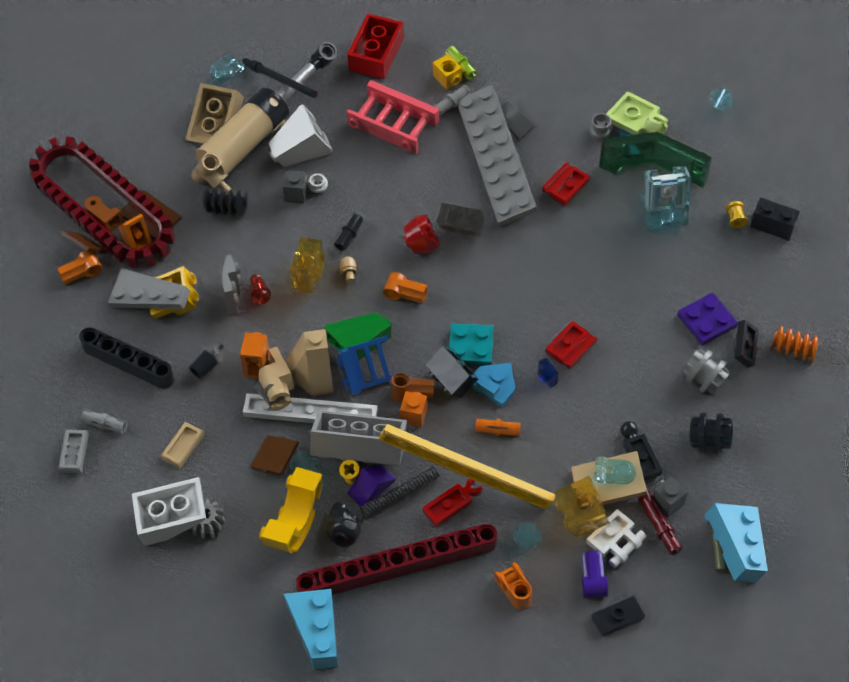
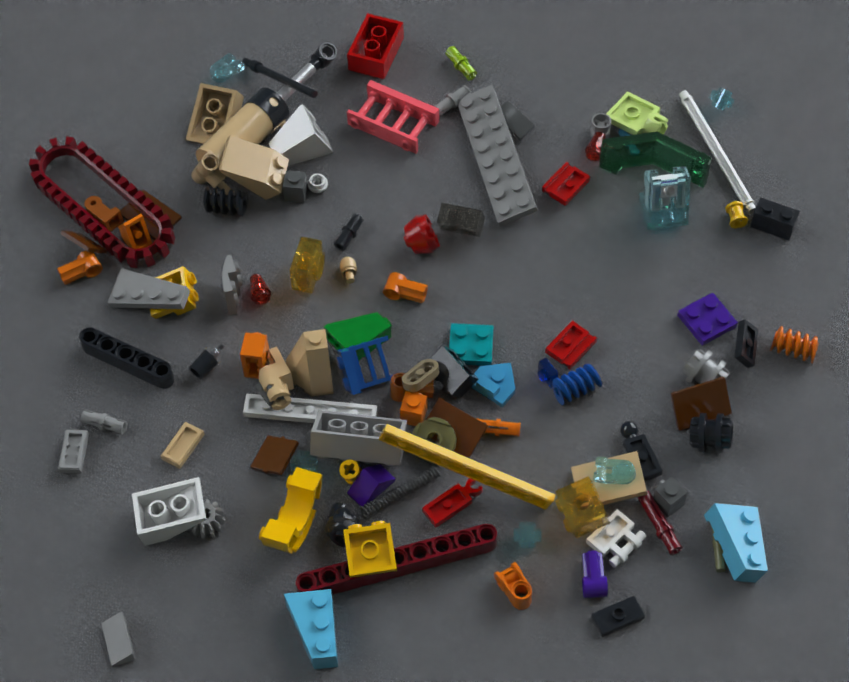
yellow brick [433,54,462,90] -> none
none -> light grey slope [101,612,135,667]
none -> tan slope [219,136,289,200]
none -> yellow plate [343,521,397,578]
none -> dark tan plate [402,359,440,392]
none -> olive plate [412,417,457,463]
none -> reddish brown piece [426,398,488,458]
none -> blue piece [552,364,602,405]
none -> clear red cone [585,132,606,162]
none -> reddish brown piece [670,377,732,431]
none -> white piece [679,90,756,214]

